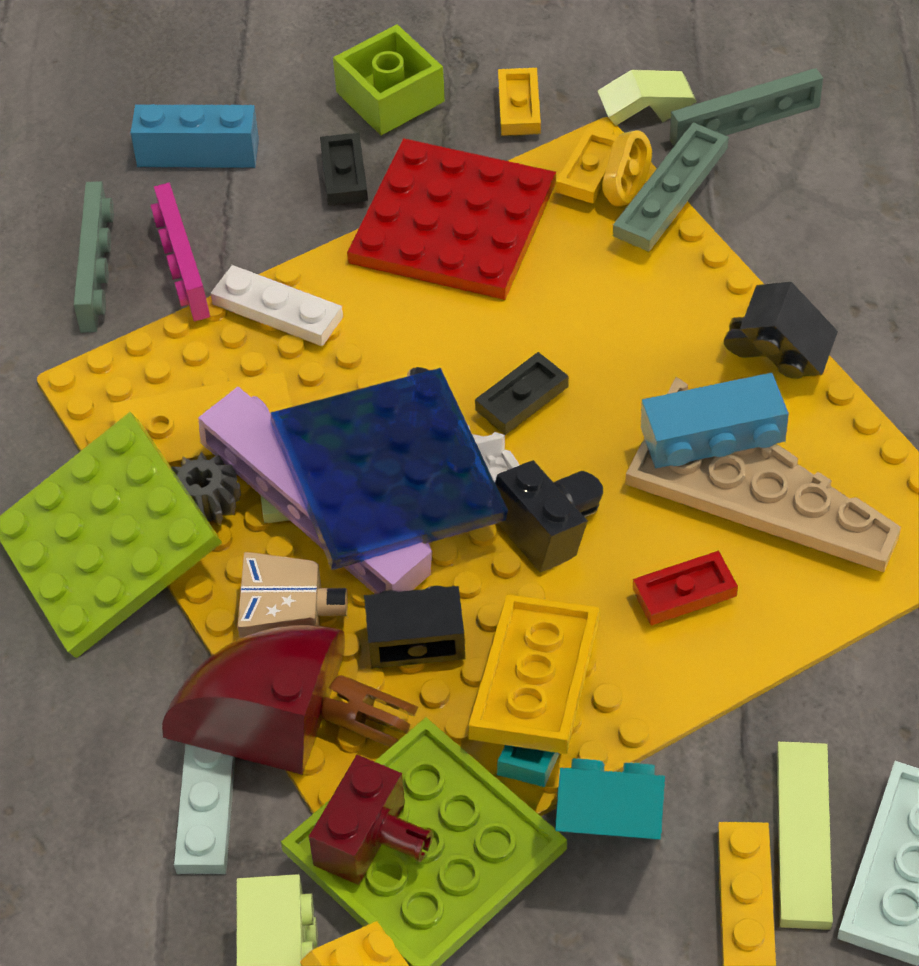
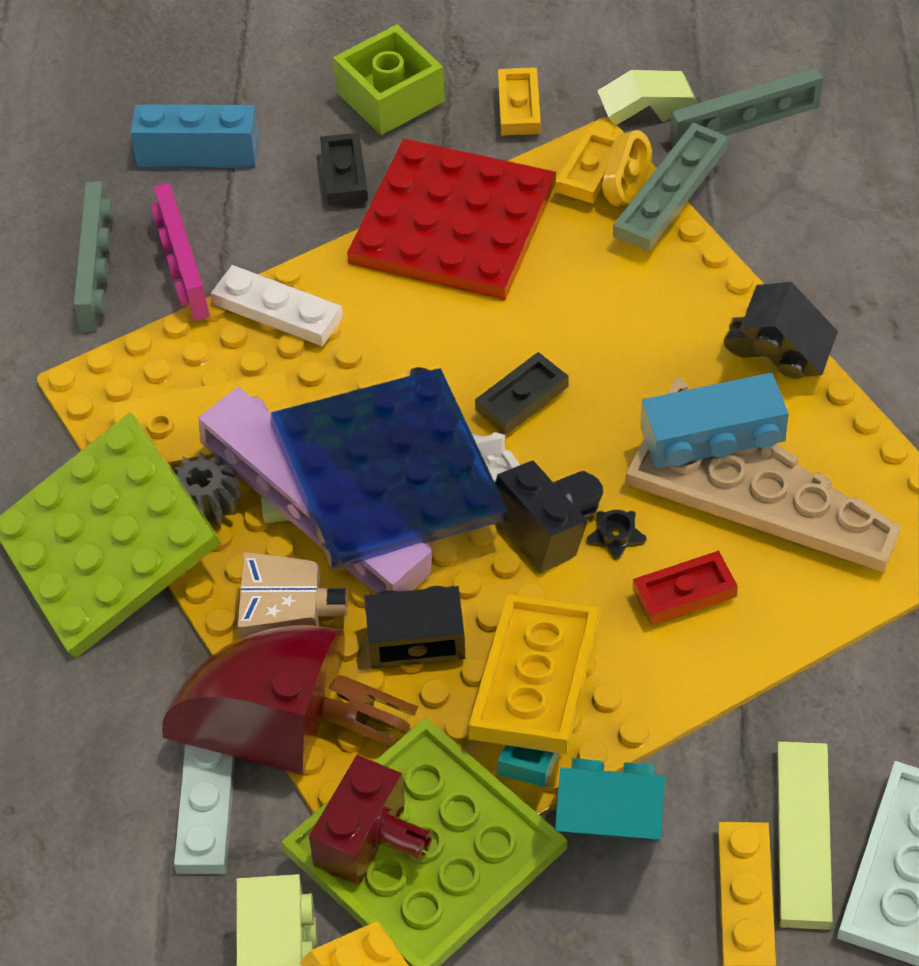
none -> black plate [587,510,647,560]

